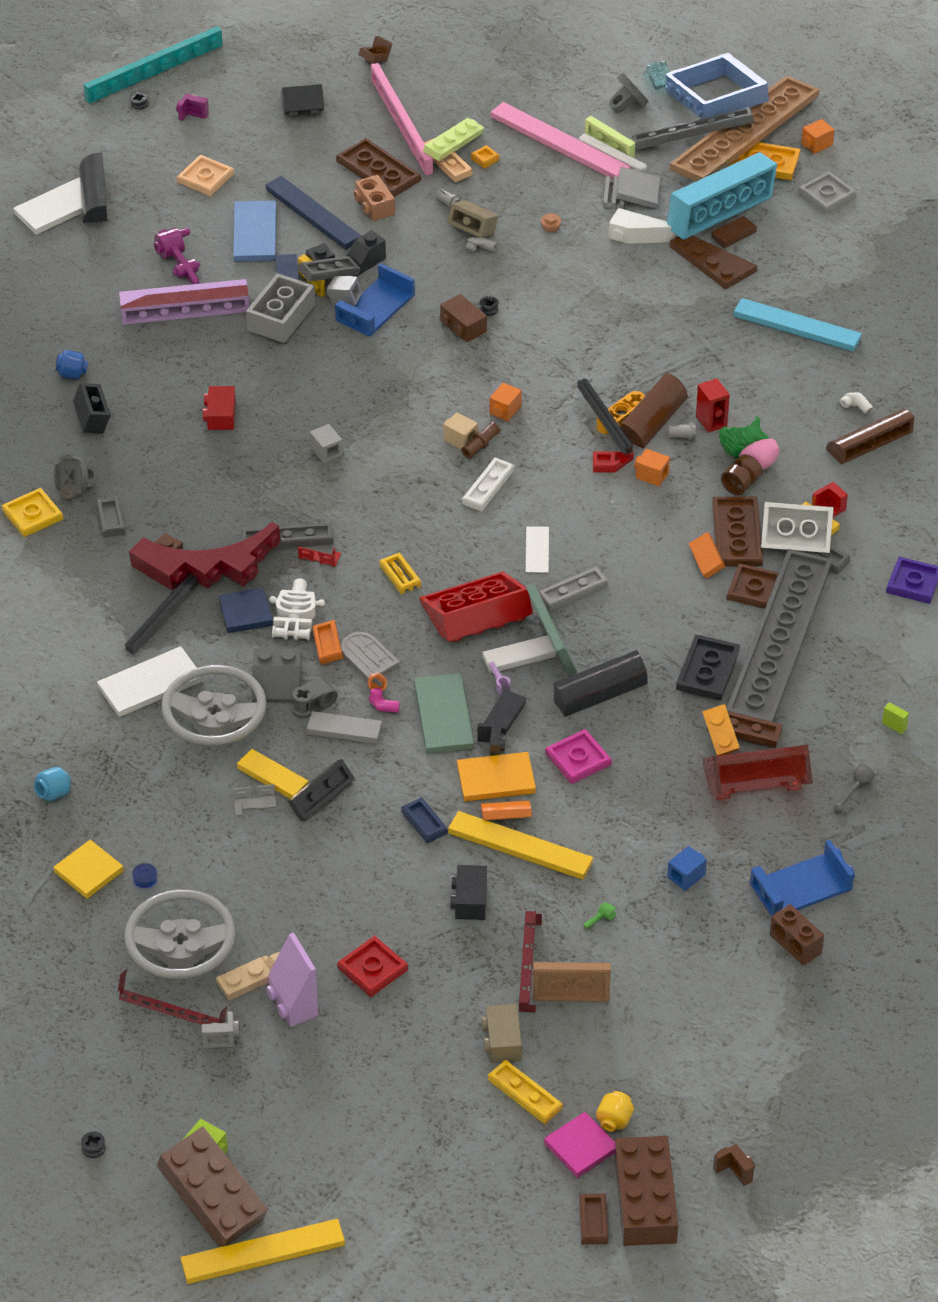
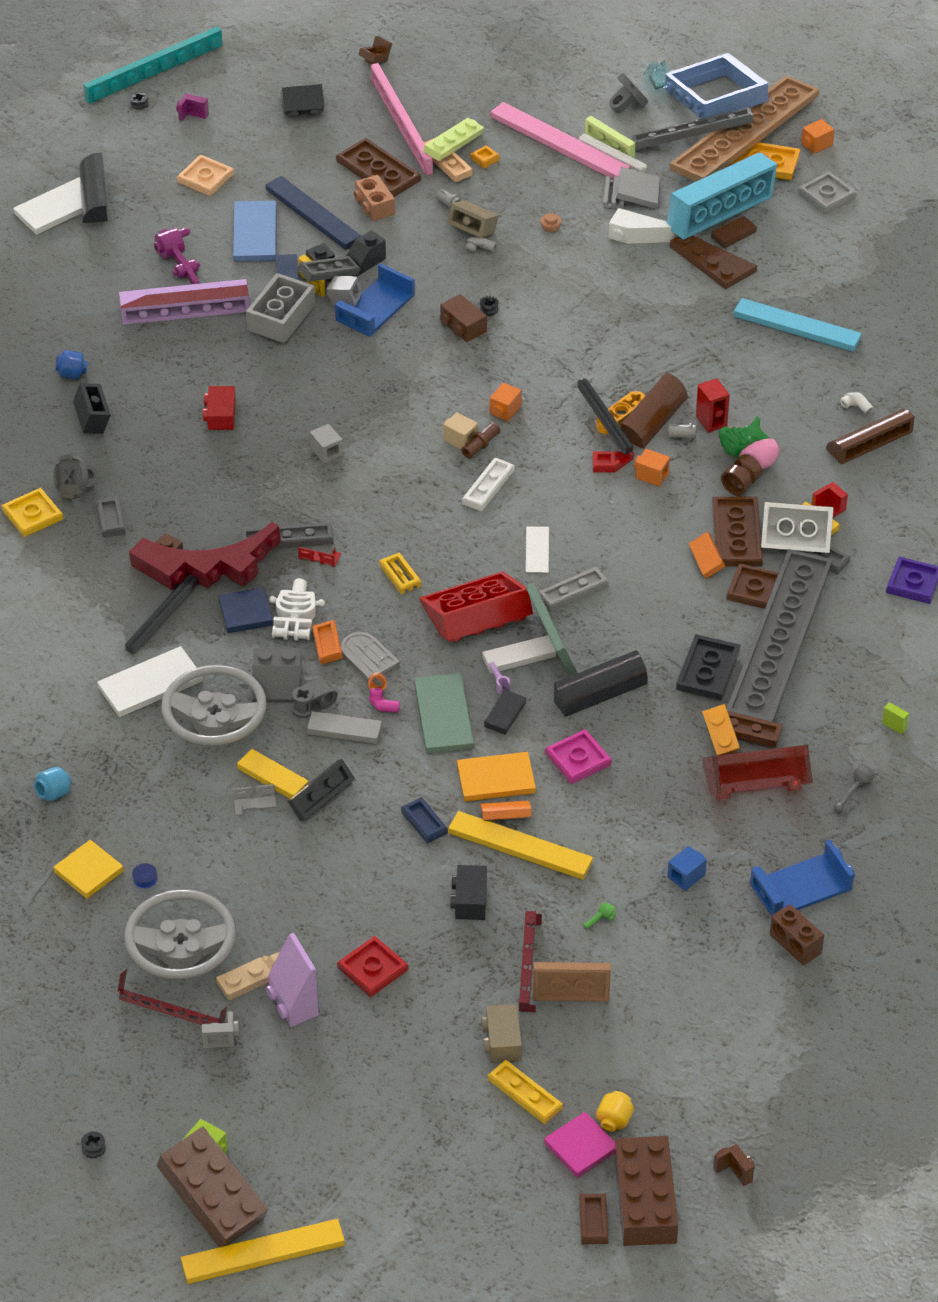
black bracket [477,722,506,756] -> none

